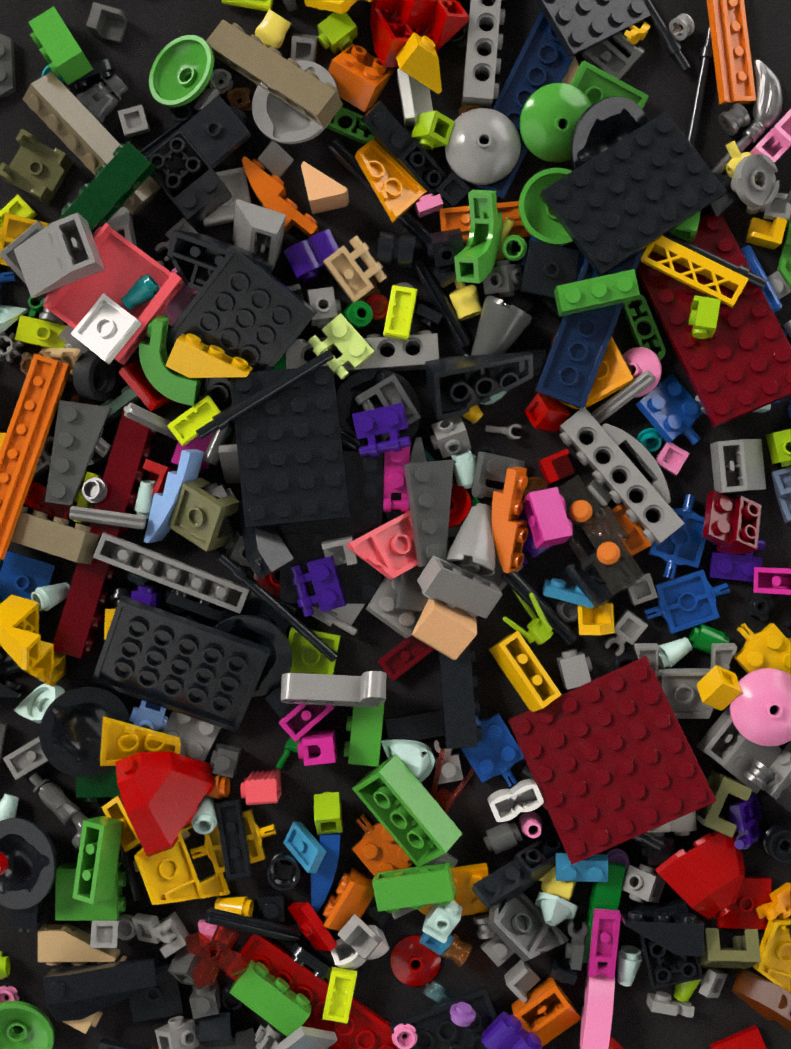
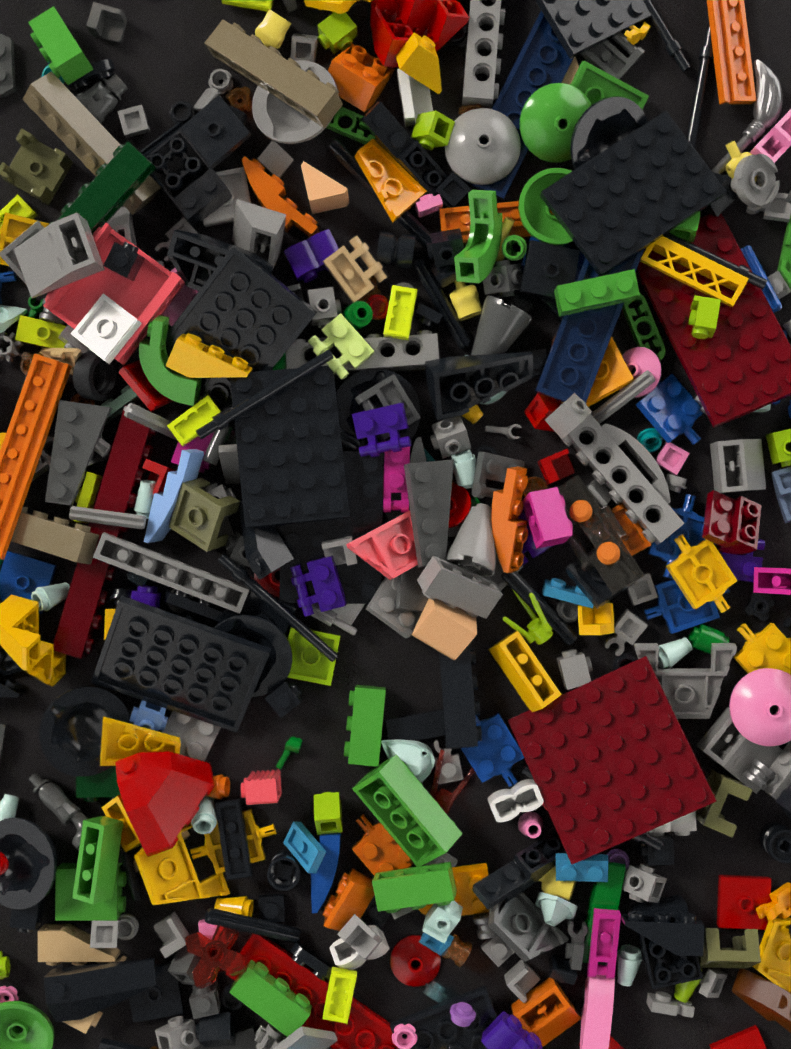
light grey plate [3,737,48,780] -> none
light aqua piece [14,683,65,724] -> none
red plate [24,480,77,520] -> none
flat silver plate [82,477,108,503] -> none
teal cone [121,274,160,311] -> none
light grey plate [132,913,176,944] -> none
bright green dish [149,35,214,107] -> none
dark grey brick [210,743,242,778] -> none
dark pink brick [279,704,335,742] -> none
light grey beam [281,671,386,707] -> none
red plate [287,902,337,951] -> none
dark pink brick [298,729,338,766] -> none
dark red plate [377,634,434,681] -> none
dark grey brick [483,821,523,855] -> none
red brick [655,821,745,920] -> none
light grey bush [669,13,695,41] -> none
yellow panel [697,665,742,711] -> none
flat silver wheel [718,103,750,136] -> none
dark purple plate [728,793,762,850] -> none
yellow panel [745,217,787,250] -> none
none -> black brick [103,242,145,281]
none -> light grey brick [545,393,592,439]
none -> light grey plate [665,473,687,493]
none -> yellow plate [666,534,737,613]

